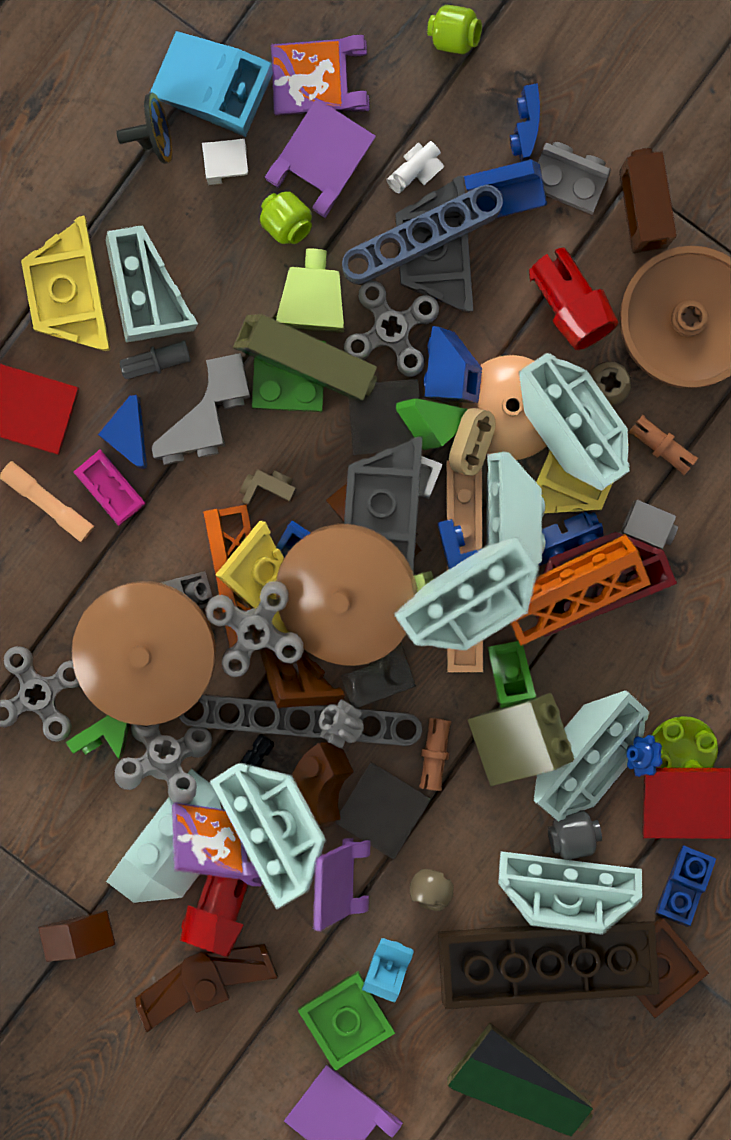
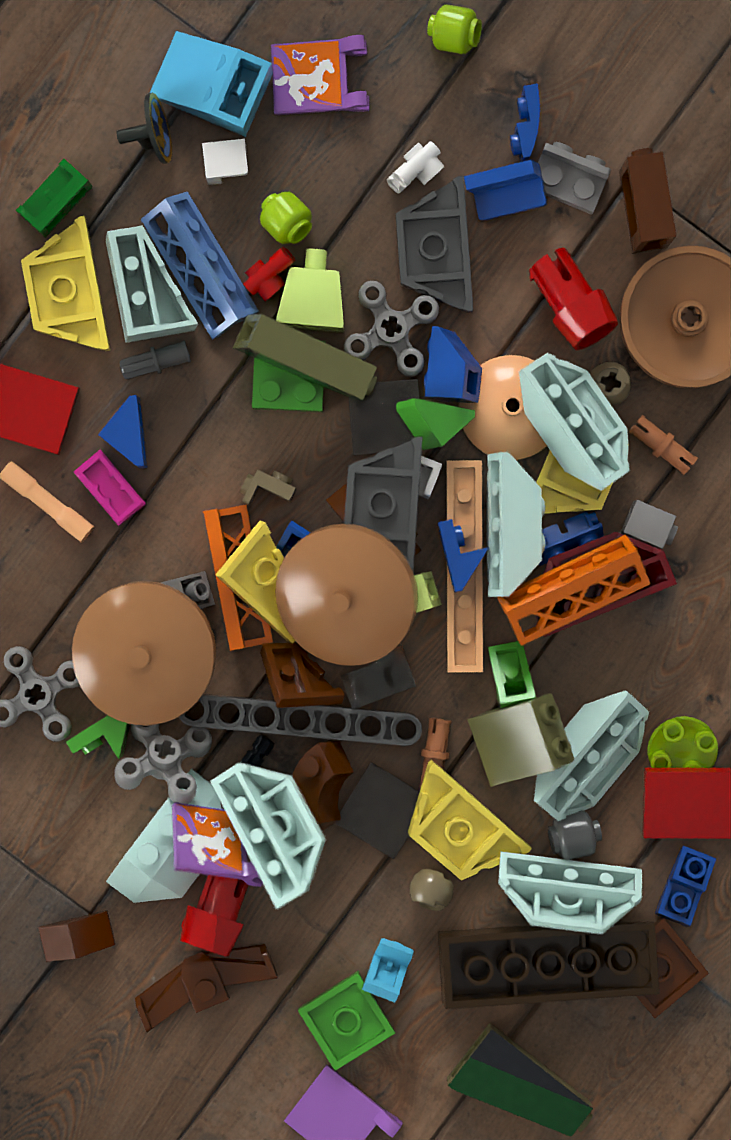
light grey arch [152,353,251,465] -> none
light grey gear [206,581,304,677] -> none
medium lavender flag [265,98,376,218] -> none
medium lavender flag [314,838,371,931] -> none
light grey gear [319,700,363,748] -> none
sand blue beam [342,185,503,285] -> none
light aqua wedge [395,537,538,650] -> none
tan beam [449,408,496,476] -> none
blue plant [627,735,662,777] -> none
none -> green hinge [16,158,92,238]
none -> medium blue fence [141,191,259,339]
none -> red plate [243,246,296,302]
none -> light yellow wing [408,759,532,881]

